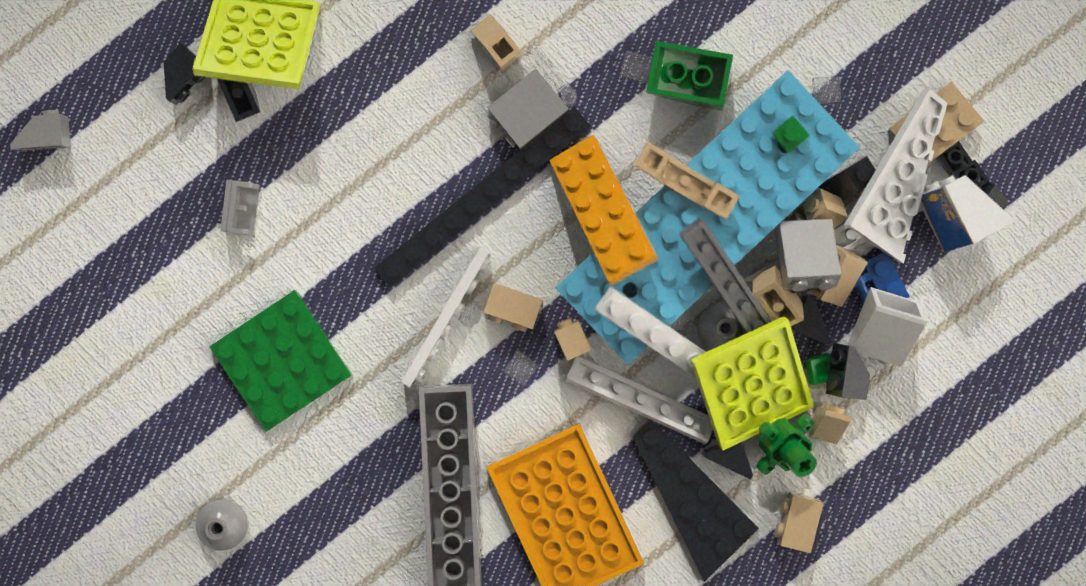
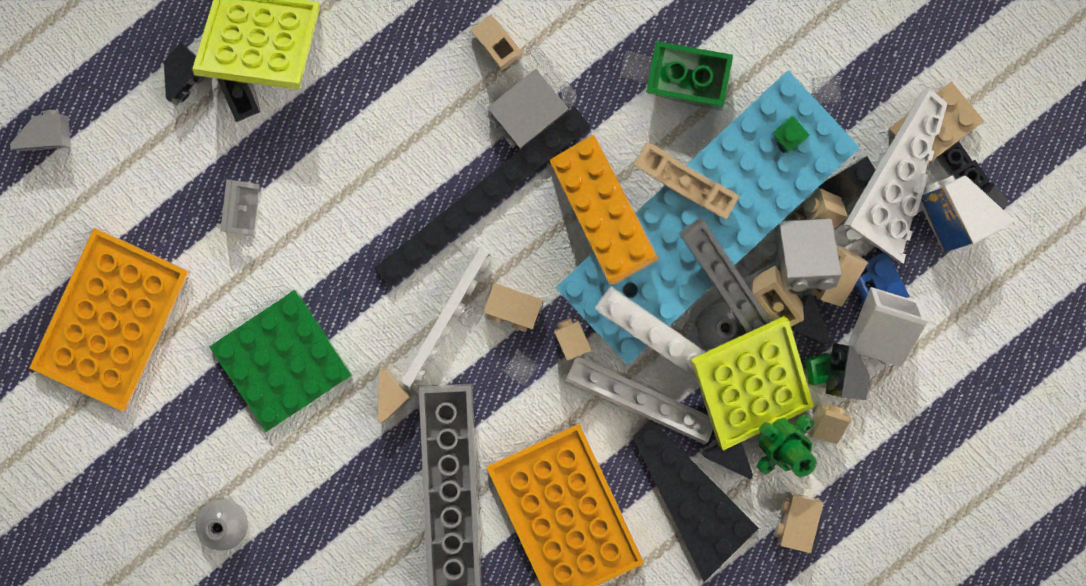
none -> light orange plate [29,228,190,411]
none -> tan slope [377,369,411,422]

